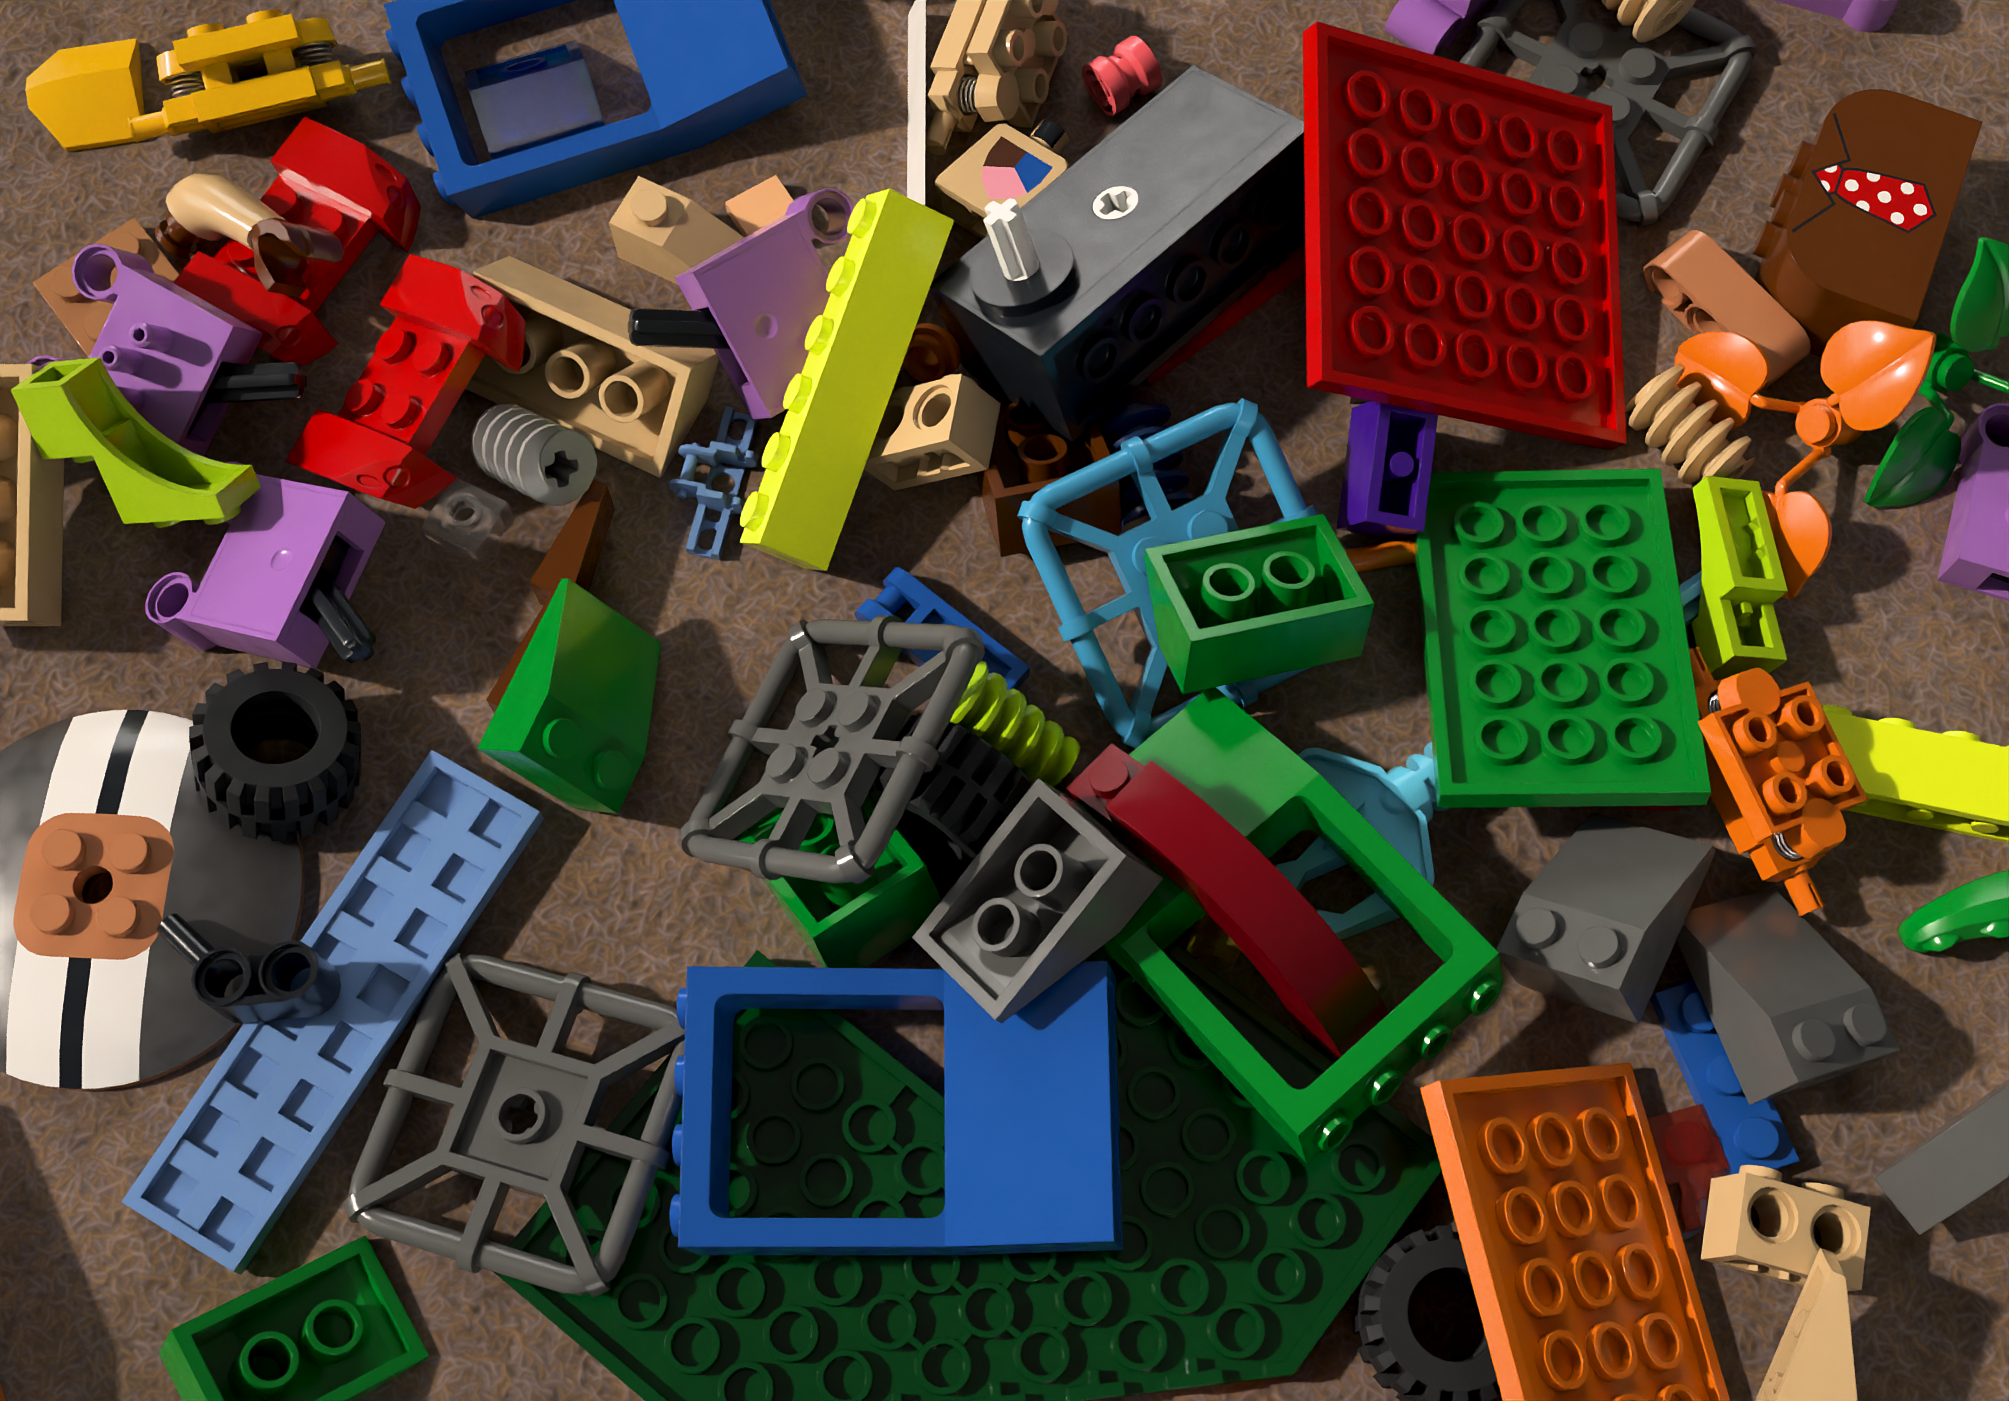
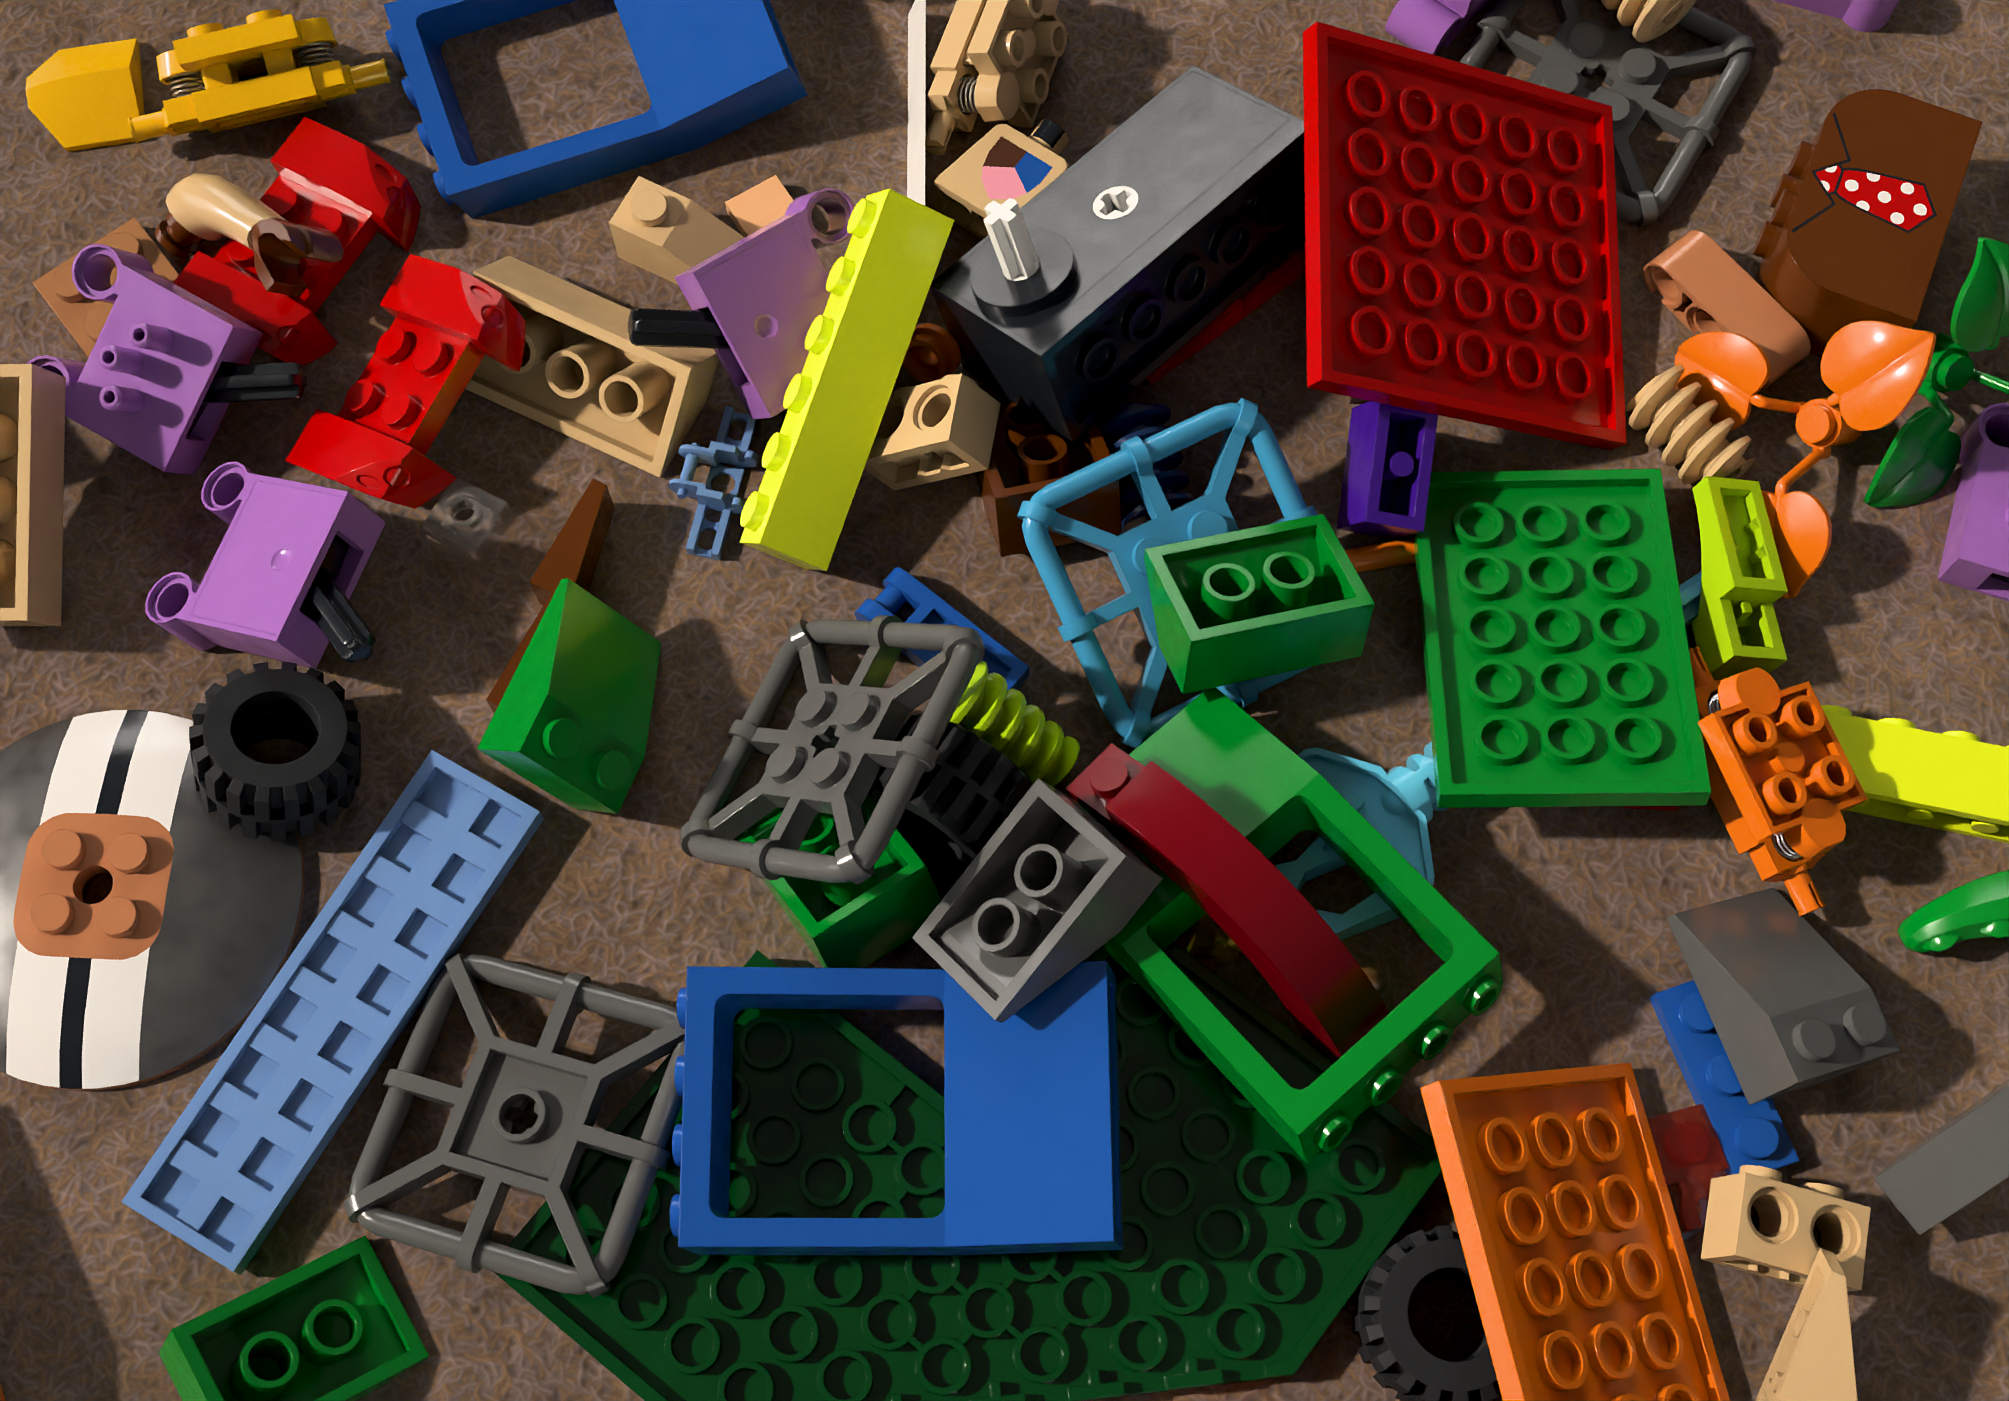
lime arch [11,357,261,528] -> none
black beam [157,913,341,1024] -> none
clear blue slope [464,40,605,160] -> none
light grey piece [471,403,597,506] -> none
coral wheel [1082,36,1163,117] -> none
dark grey slope [1496,813,1716,1024] -> none

